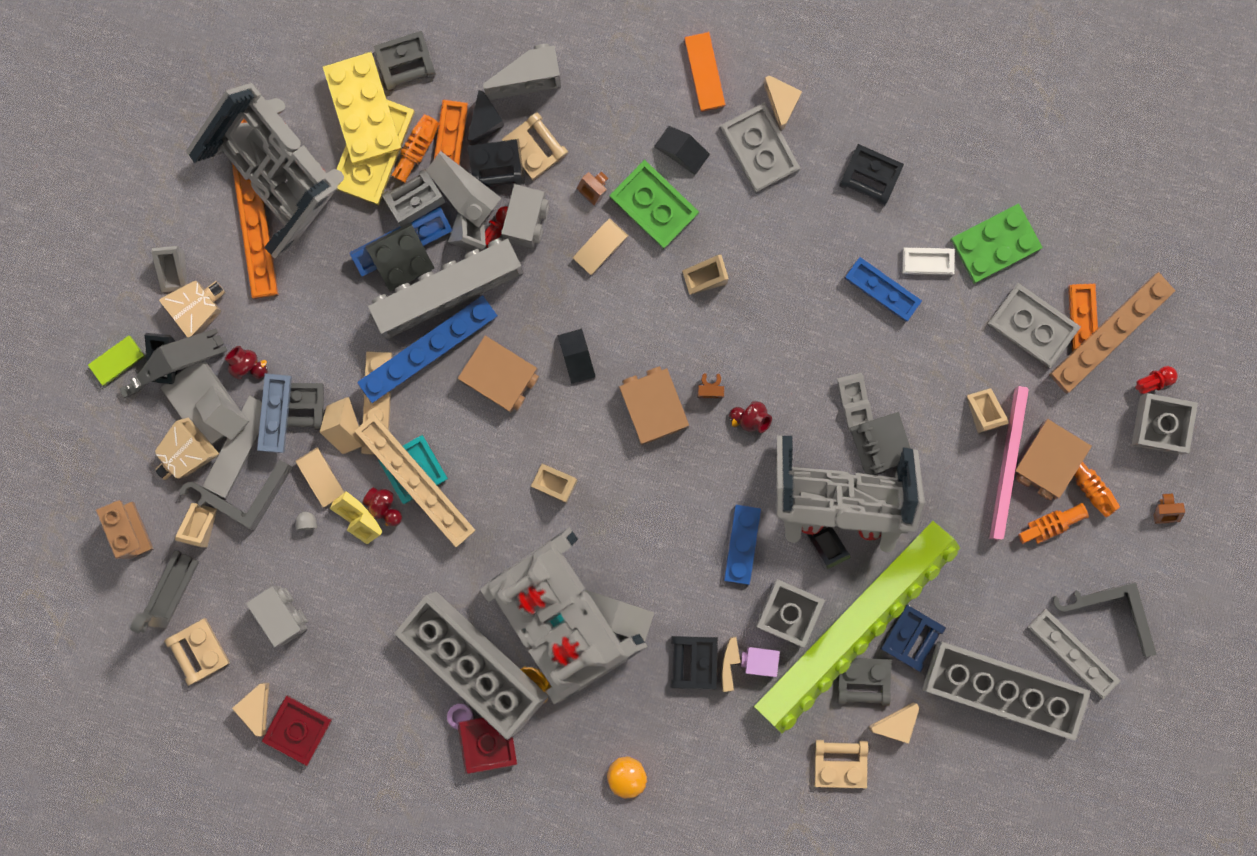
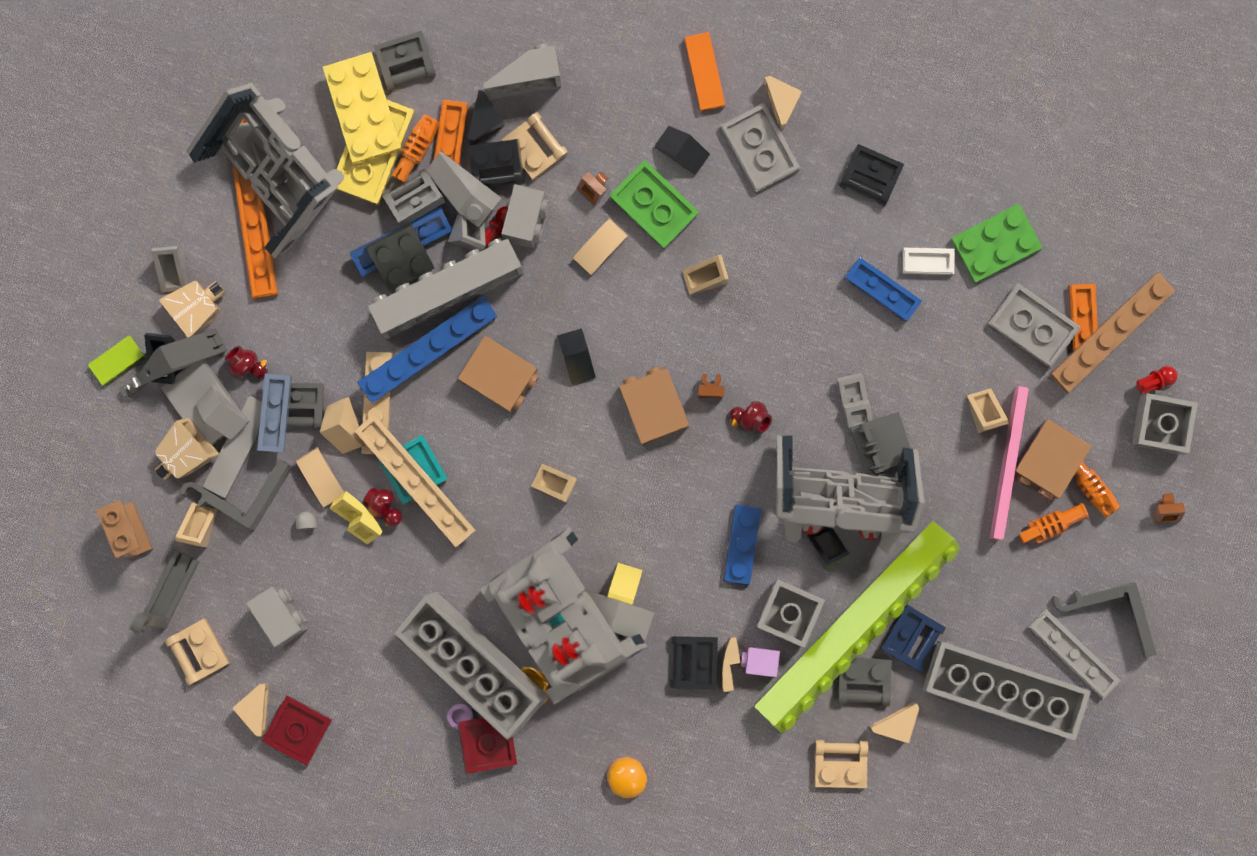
none -> light yellow slope [607,563,643,604]

